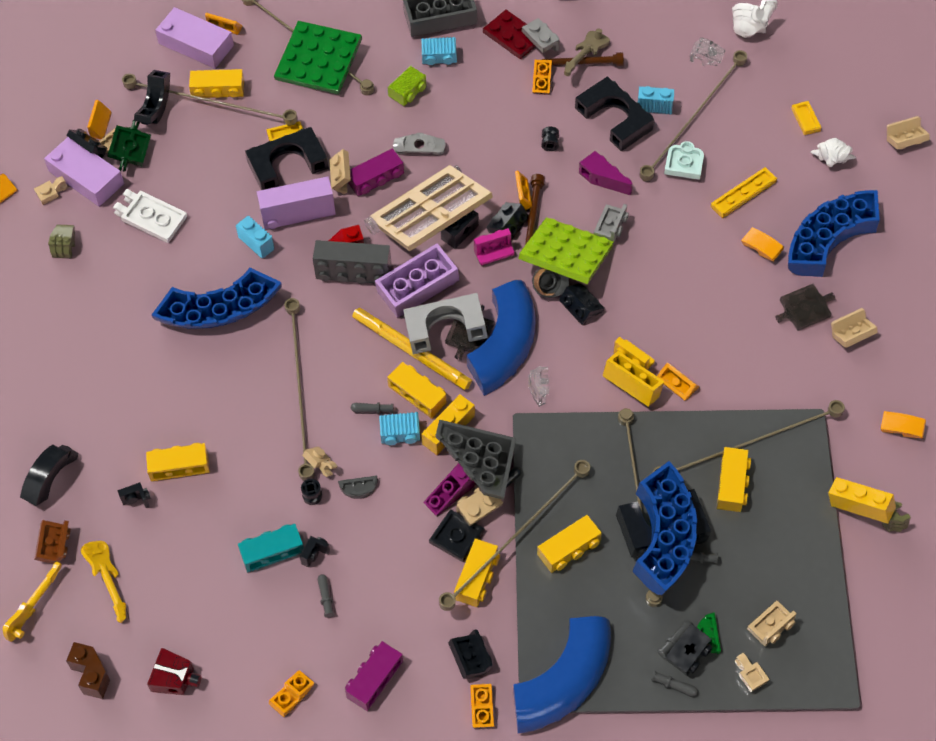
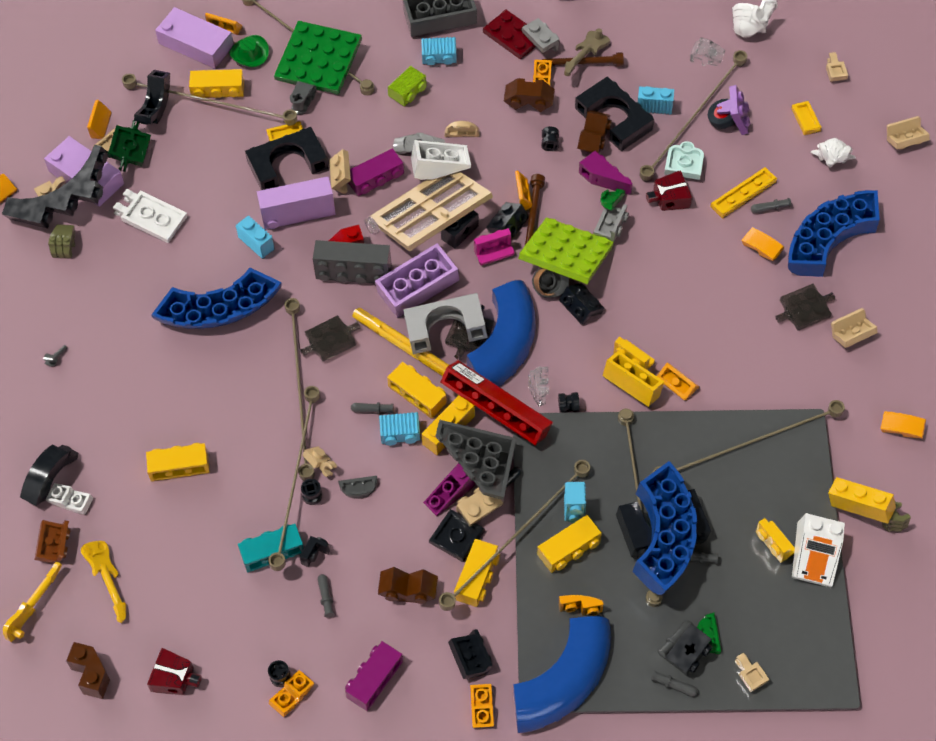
black bracket [66,129,107,159] -> none
black bracket [117,482,151,508] -> none
yellow brick [717,447,751,512] -> none
tan bracket [747,601,797,647] -> none
none -> black arch [2,145,108,229]
none -> dark grey hand [43,345,67,366]
none -> white slope [46,483,93,515]
none -> green hat [229,35,269,67]
none -> dark tan piece [268,386,320,571]
none -> black wheel [268,660,291,687]
none -> dark grey piece [290,81,316,115]
none -> clear smoke plate [300,315,361,362]
none -> reddish brown brick [378,567,438,604]
none -> white slope [411,140,471,180]
none -> red brick [440,360,553,445]
none -> tan tile [445,121,480,137]
none -> reddish brown brick [504,78,555,112]
none -> black wheel [558,392,580,413]
none -> light orange slope [559,595,603,616]
none -> medium azure brick [564,482,586,523]
none -> reddish brown brick [577,110,612,153]
none -> green tile [600,189,625,210]
none -> dark red torso [646,170,692,211]
none -> medium lavender plate [707,85,750,135]
none -> dark grey piece [751,198,791,213]
none -> yellow bracket [756,518,795,563]
none -> white slope [792,513,845,588]
none -> tan plate [826,52,848,82]

